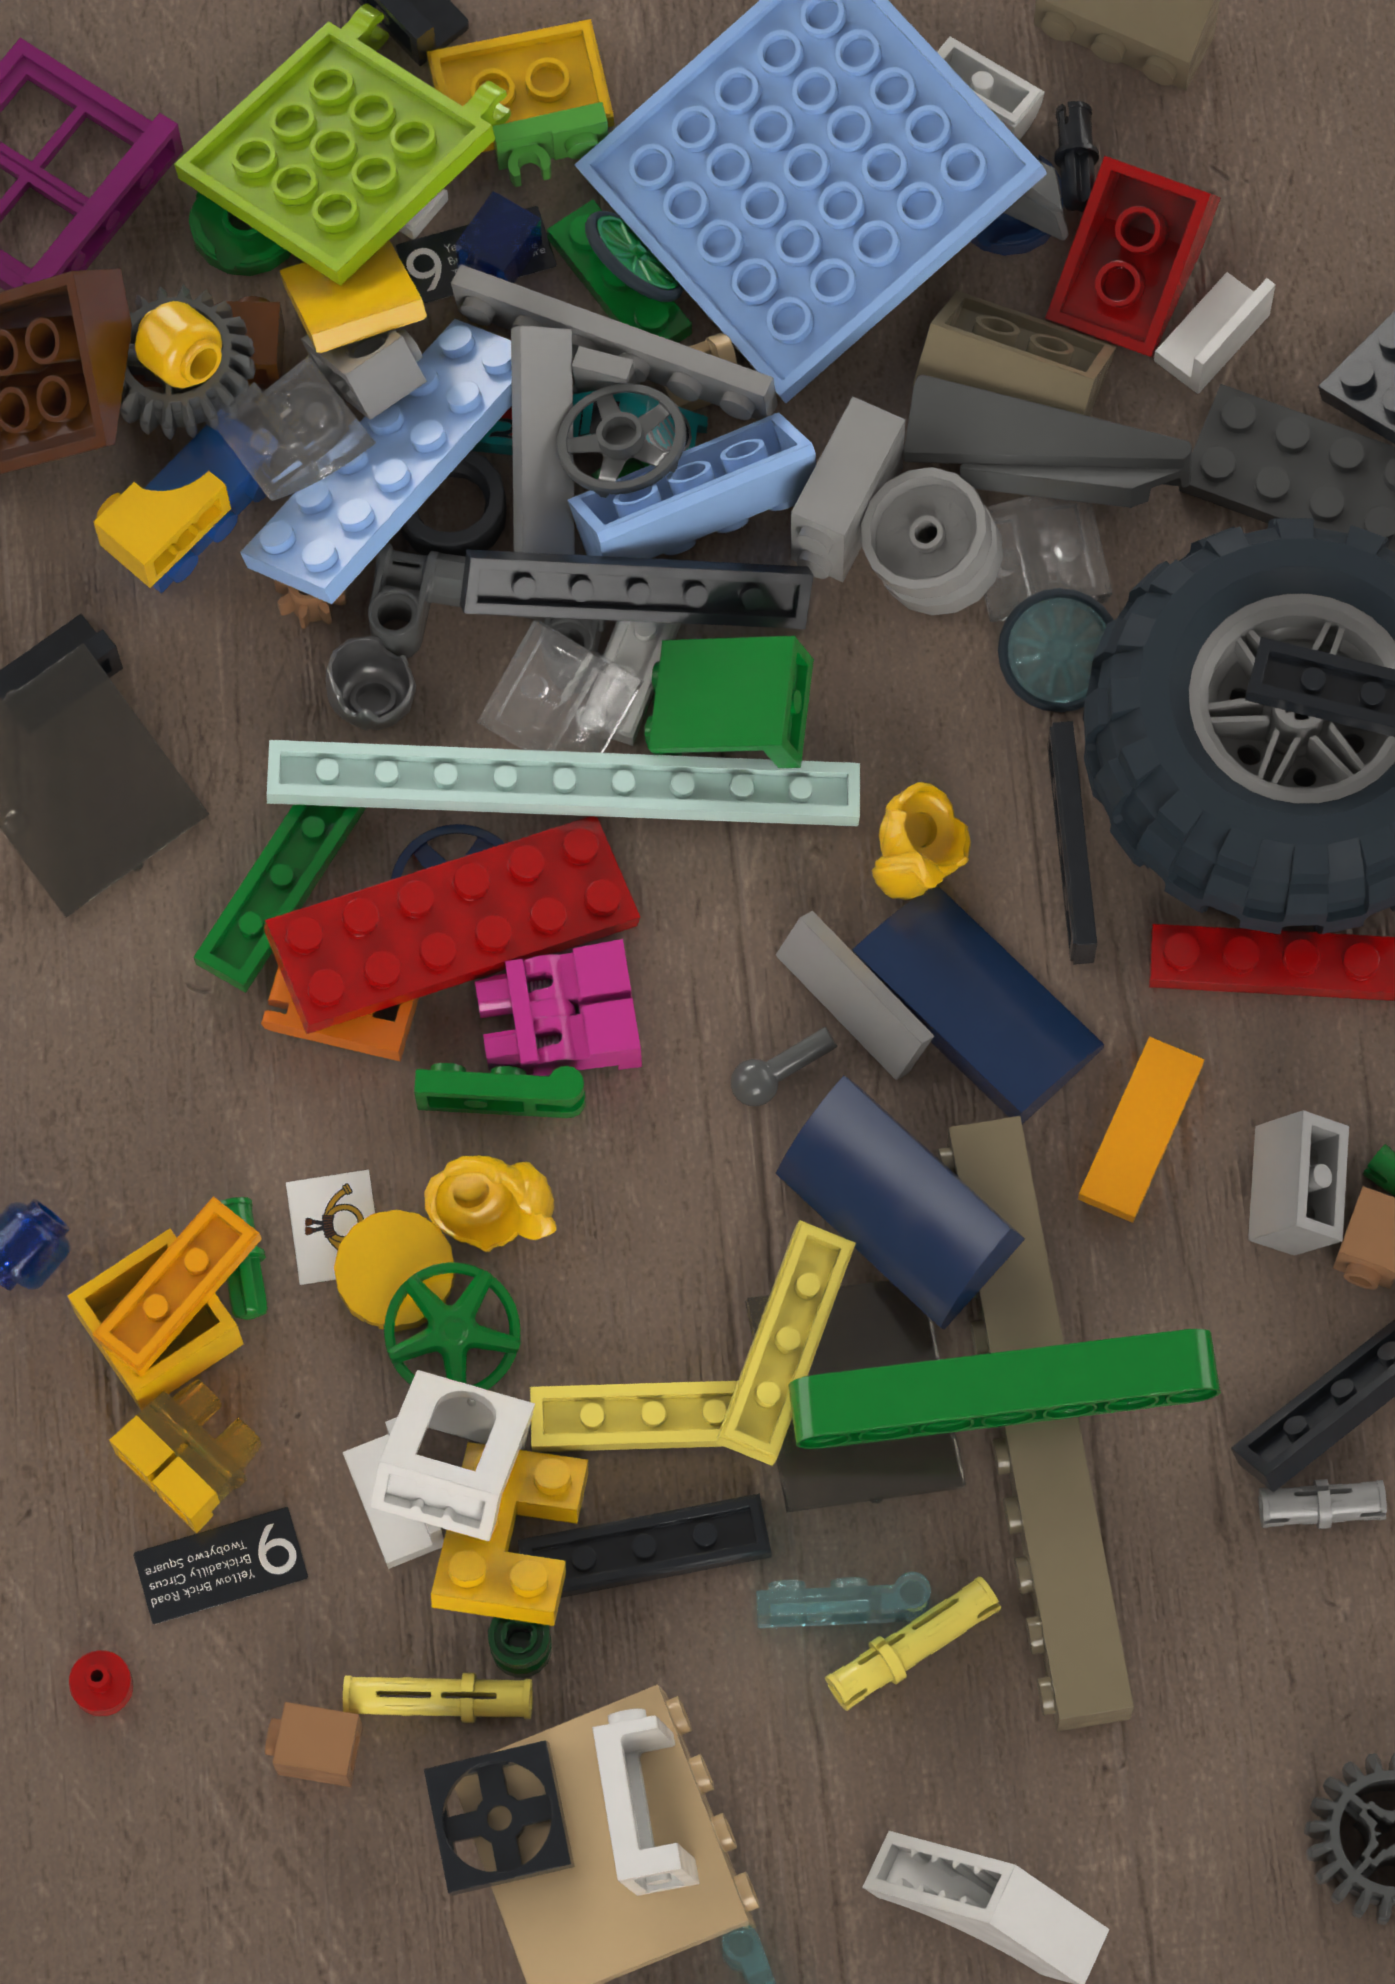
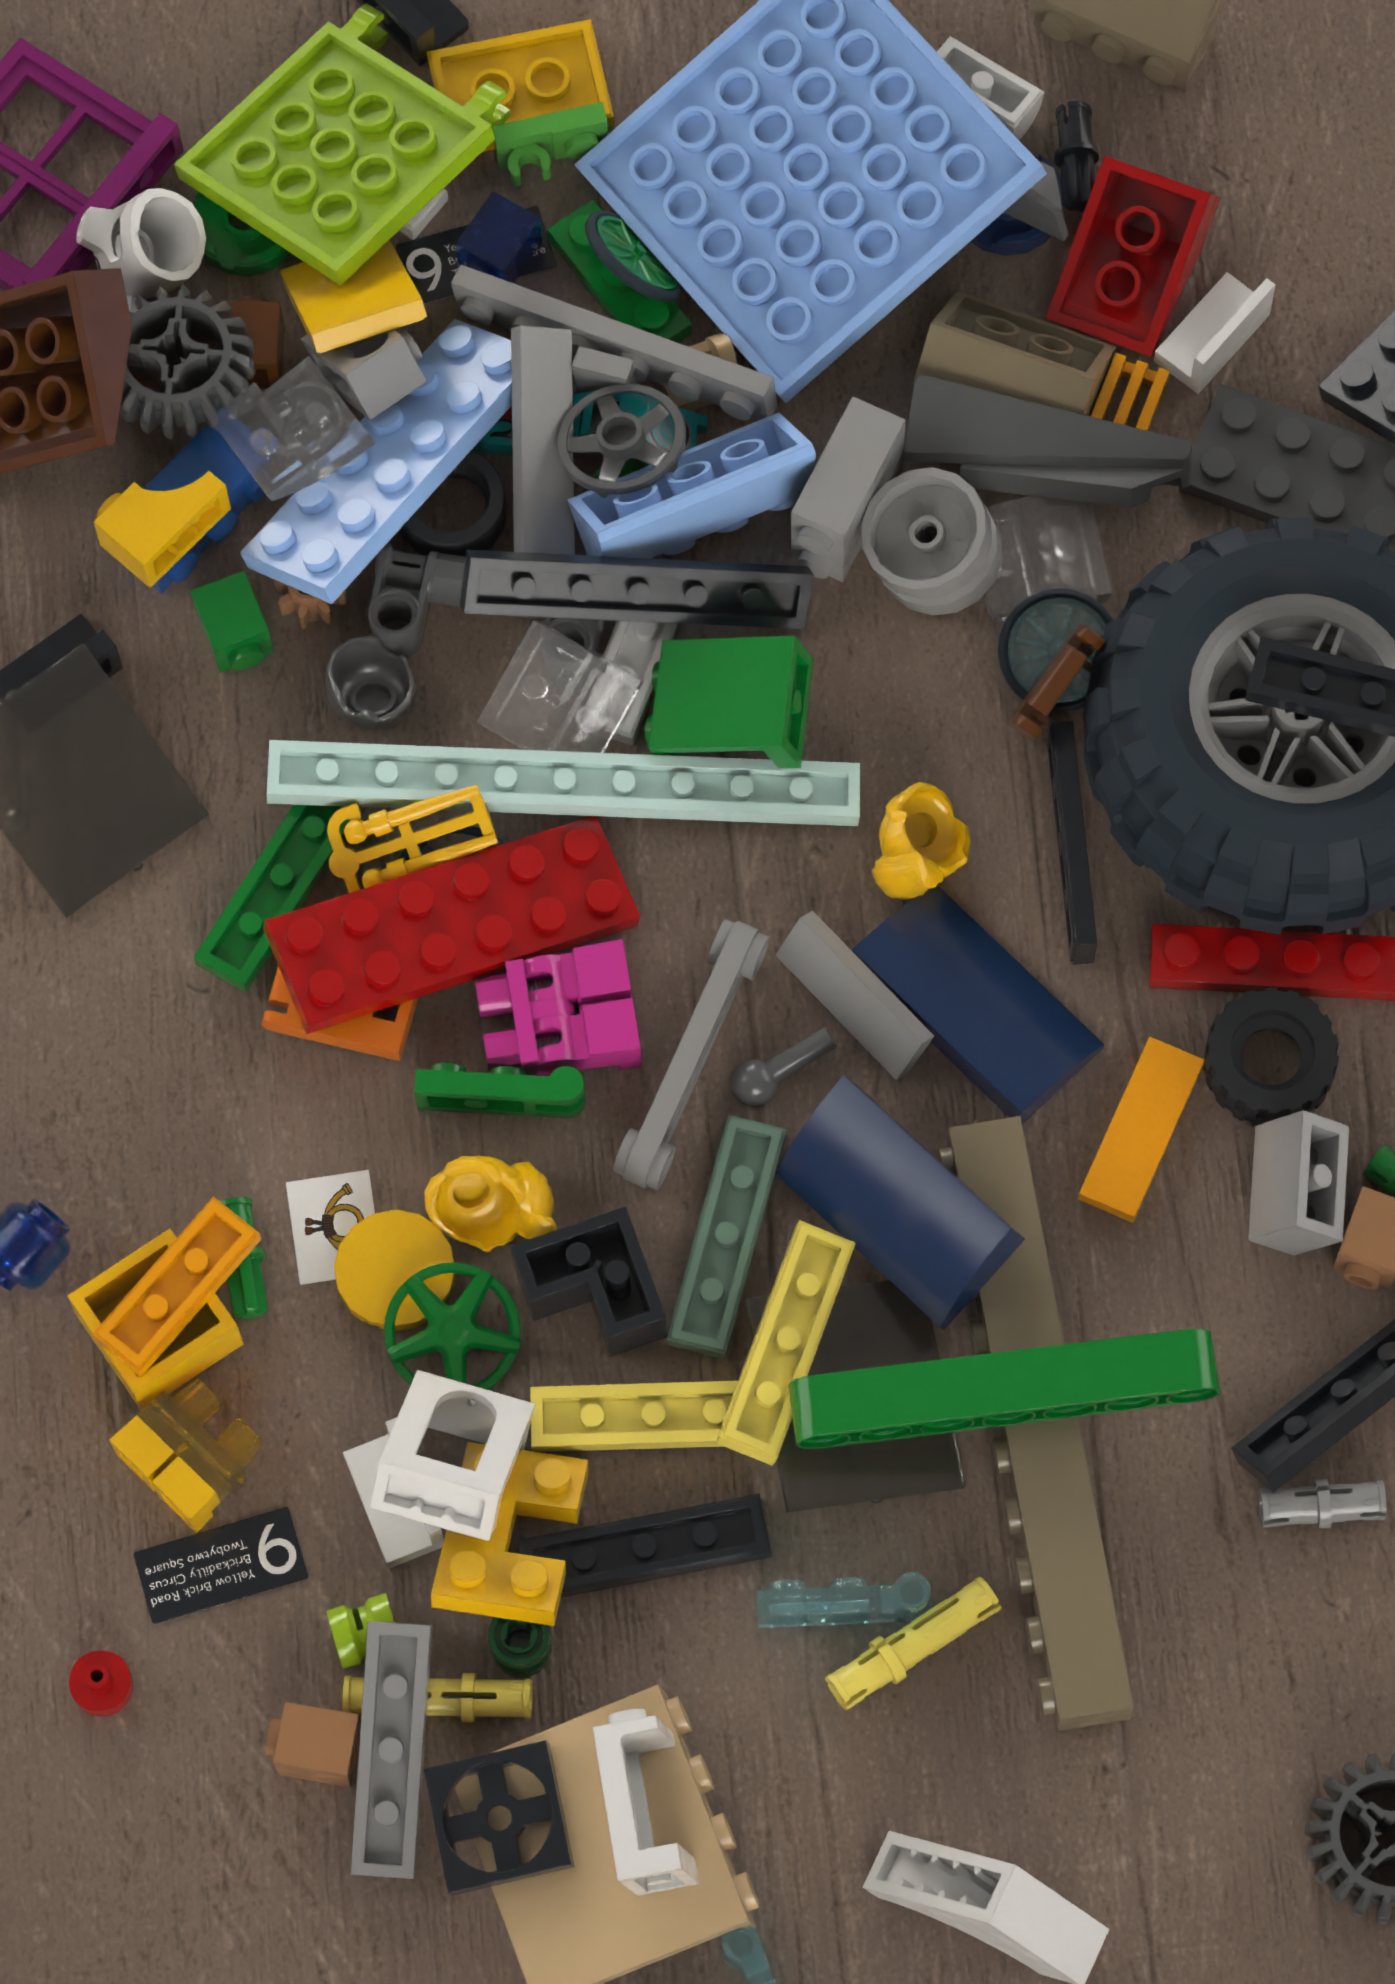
yellow head [135,301,222,389] -> none
none -> white piece [76,188,206,313]
none -> green brick [190,570,274,673]
none -> lime wheel [326,1593,394,1670]
none -> yellow piece [327,784,498,893]
none -> light grey plate [351,1621,433,1879]
none -> black brick [510,1207,668,1357]
none -> light grey piece [613,919,770,1191]
none -> sand green tile [667,1115,786,1360]
none -> reddish brown container [1006,624,1105,741]
none -> light orange tile [1090,353,1170,431]
none -> black tyre [1203,987,1339,1126]

